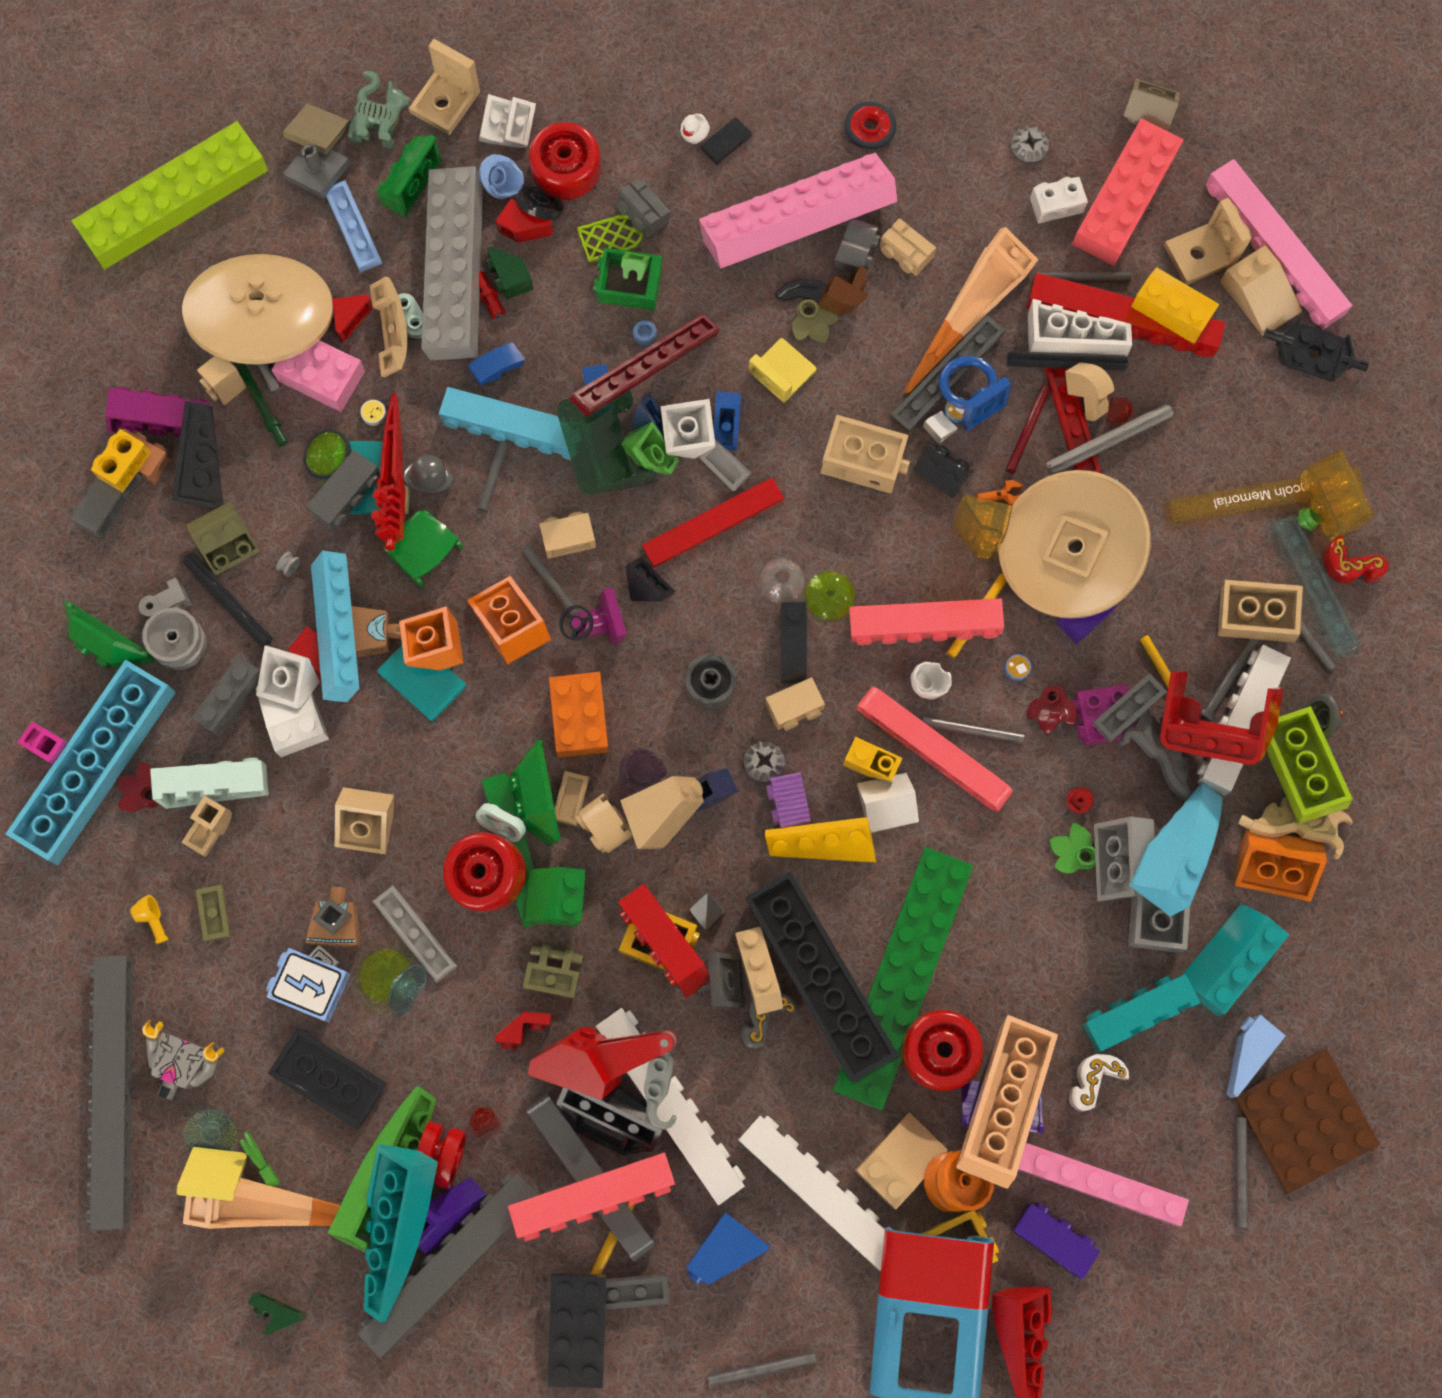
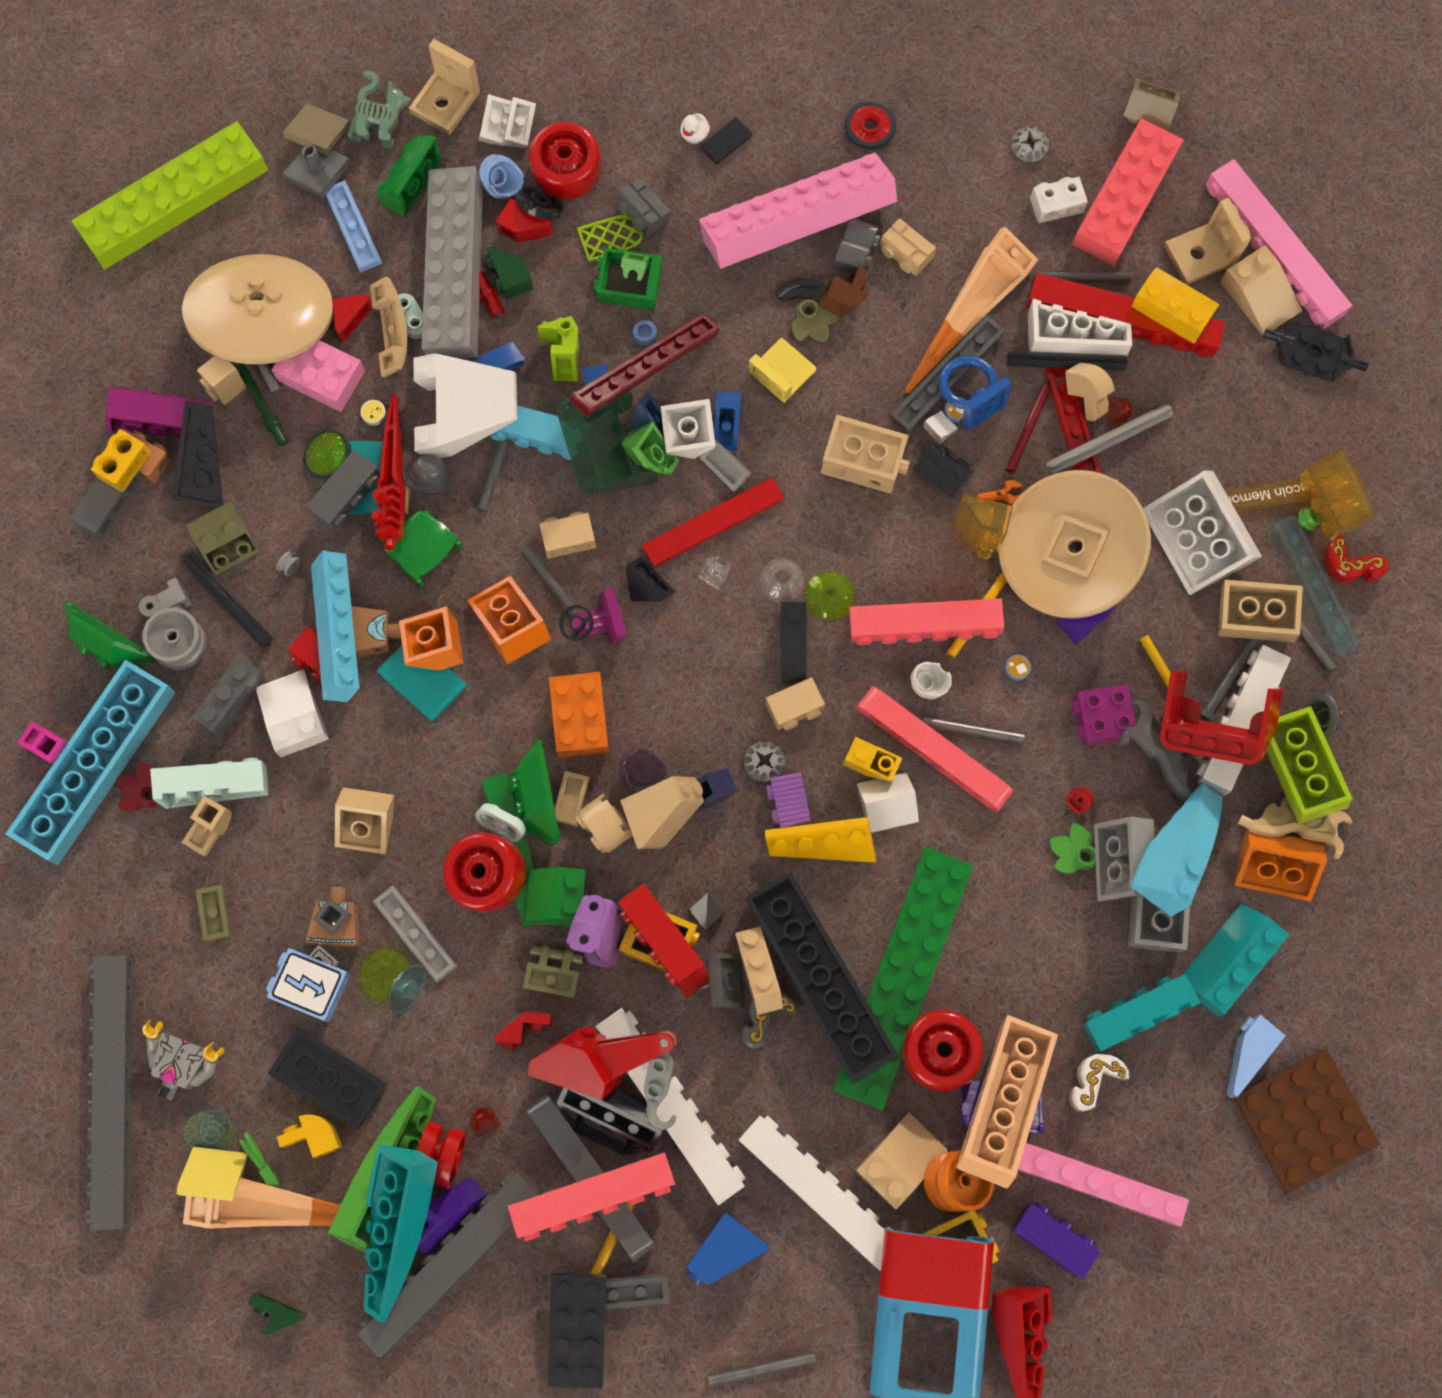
yellow bar [130,895,169,945] -> none
white slope [256,646,320,708] -> none
dark grey brick [685,654,736,711] -> none
dark red plate [1027,685,1077,735] -> none
dark grey plate [1092,673,1167,743] -> none
flat silver bar [1236,1117,1248,1228] -> none
none -> yellow brick [277,1115,343,1158]
none -> white wedge [414,353,517,458]
none -> lime tile [537,316,579,382]
none -> medium lavender piece [566,895,625,968]
none -> clear tile [698,555,731,590]
none -> white slope [1143,470,1262,595]

